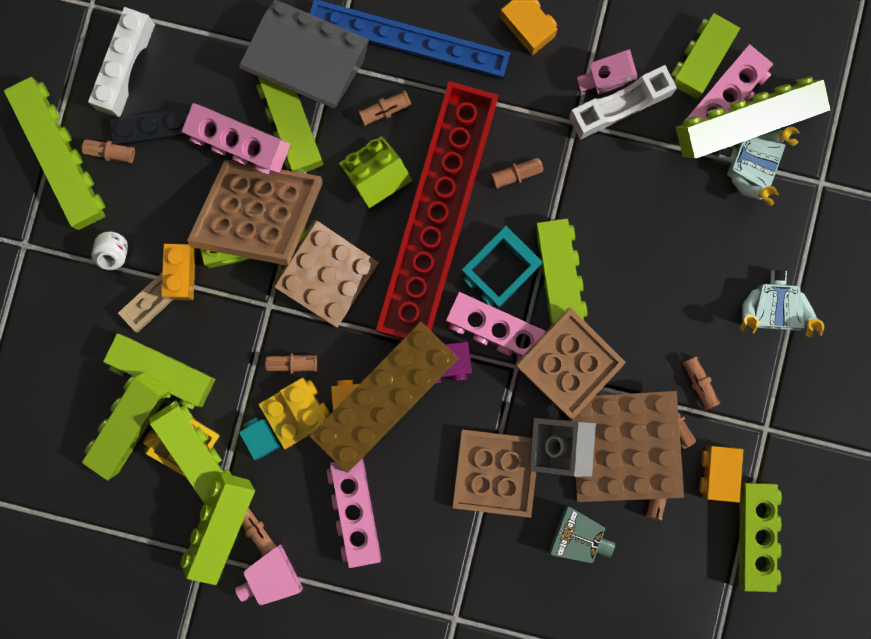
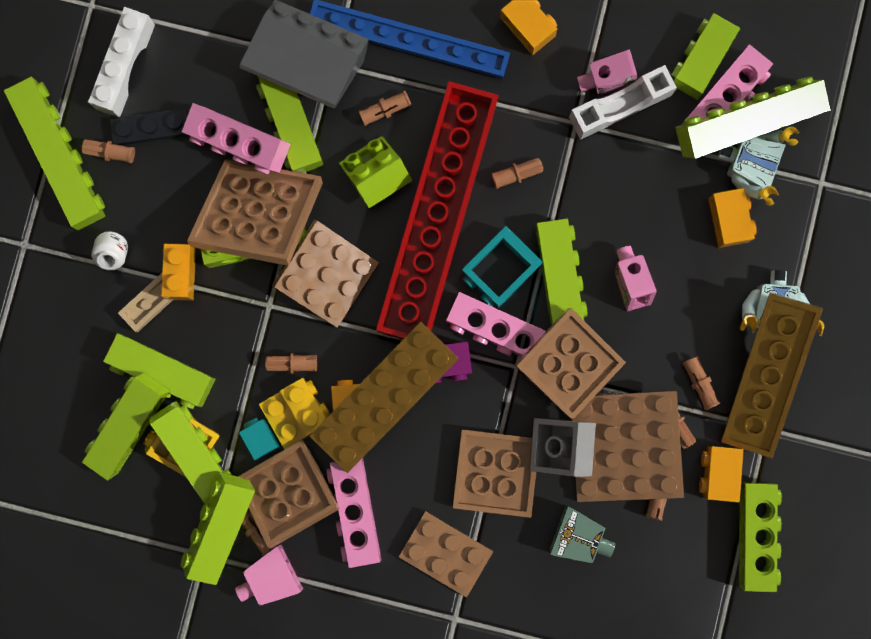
none -> medium nougat plate [238,439,340,549]
none -> medium nougat plate [399,511,493,597]
none -> bright pink torso [615,246,657,311]
none -> light orange brick [708,188,757,248]
none -> pearl gold plate [721,292,823,459]

